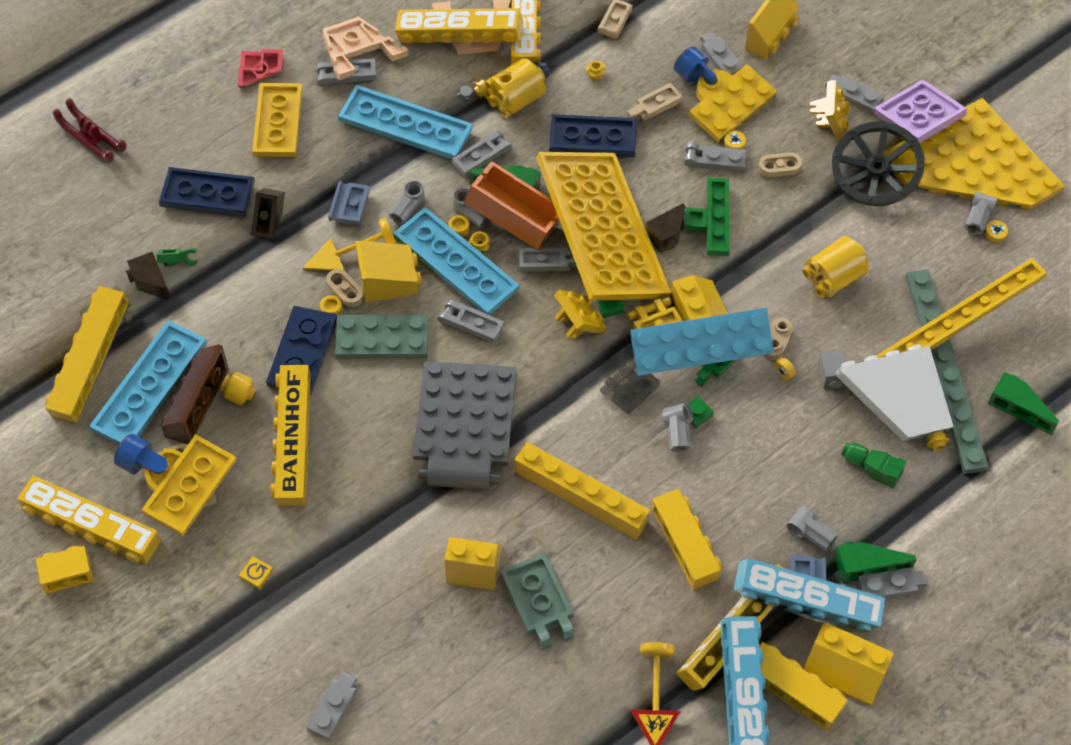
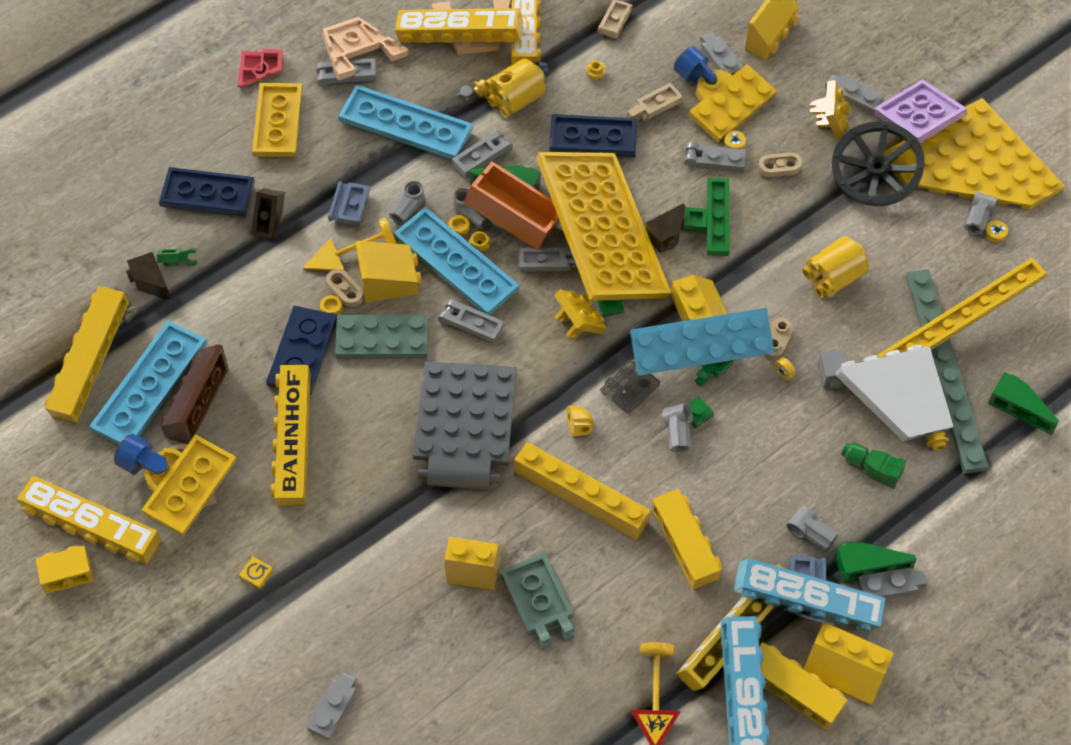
dark red piece [52,98,127,163] -> none
yellow head [220,372,256,406] -> none
yellow plate [626,297,683,329] -> none
none -> yellow piece [566,406,594,437]

